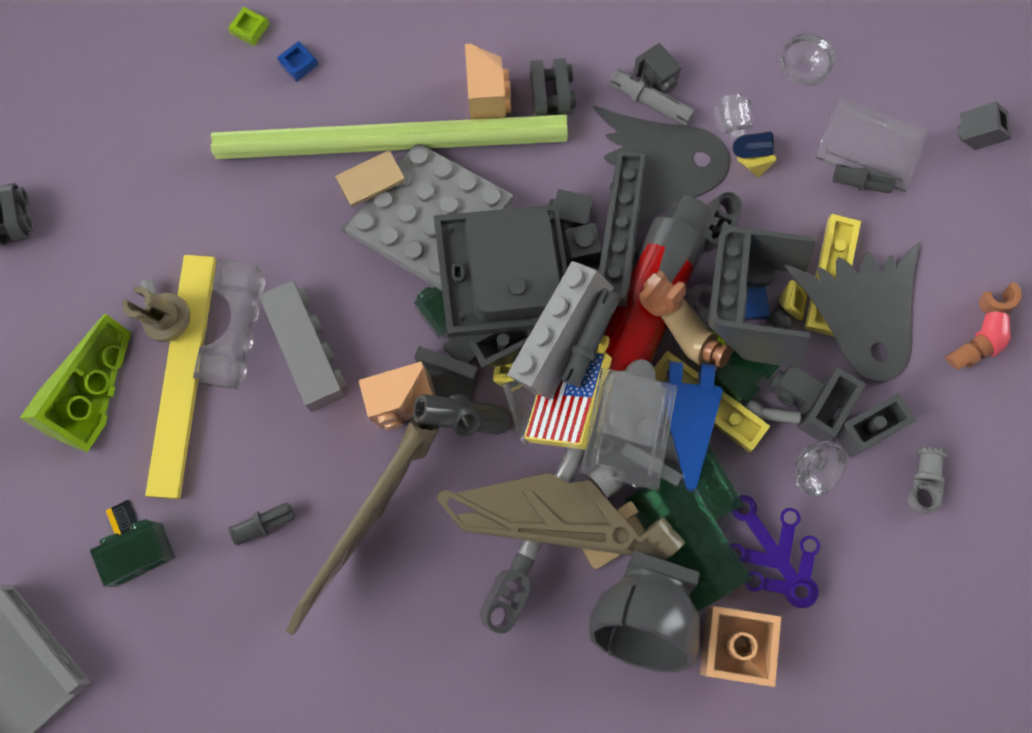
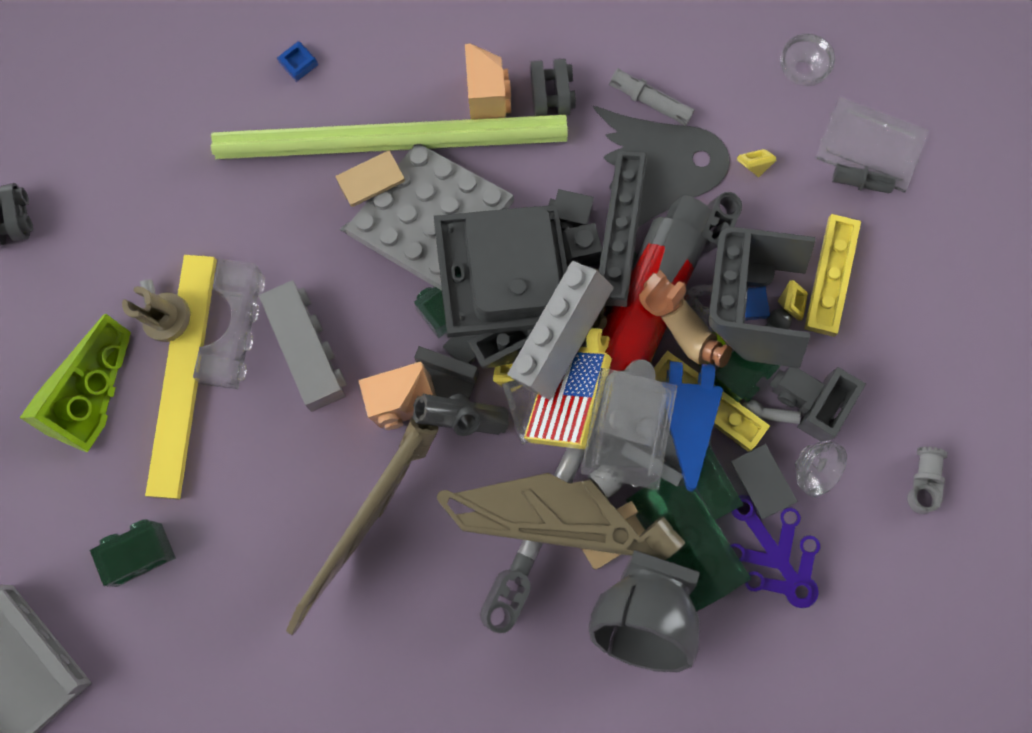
black sticker [106,500,139,536] -> none
lime tile [228,6,269,46] -> none
dark grey axle [229,503,295,546] -> none
dark grey pin [560,289,621,388] -> none
dark grey brick [633,42,681,94] -> none
light nougat slope [700,606,781,687] -> none
clear head [713,93,754,140] -> none
dark blue piece [733,131,774,158] -> none
dark grey piece [784,242,920,381] -> none
dark grey brick [836,393,917,458] -> none
nougat piece [944,282,1022,370] -> none
dark grey brick [958,101,1011,150] -> none
none -> dark grey panel [731,444,798,520]

